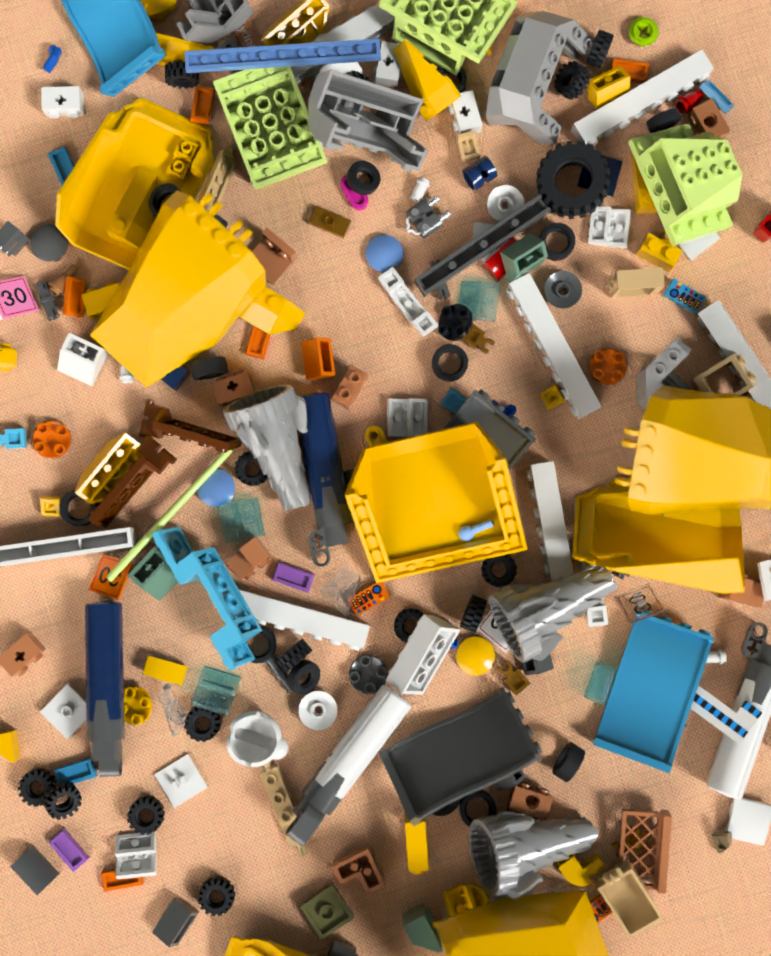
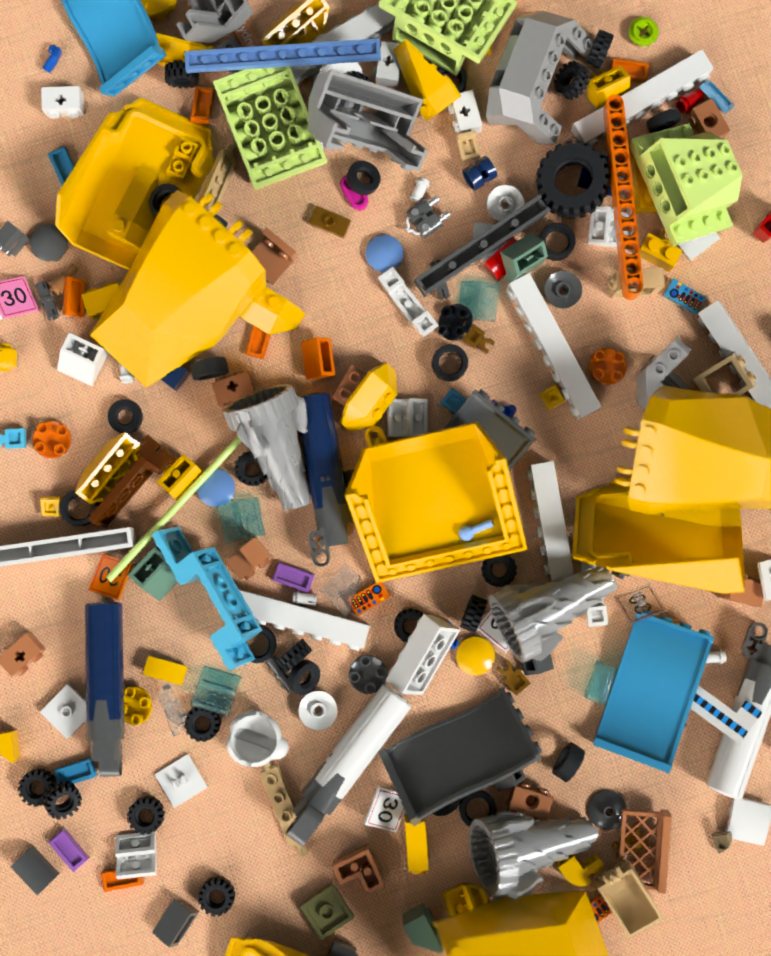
reddish brown hinge [139,399,242,453] -> none
none -> black tyre [108,399,143,434]
none -> yellow brick [157,454,203,500]
none -> white pin [293,590,317,606]
none -> yellow wedge [339,362,397,432]
none -> white piece [364,787,405,832]
none -> dark grey dish [588,790,627,830]
none -> orange beam [603,94,643,300]

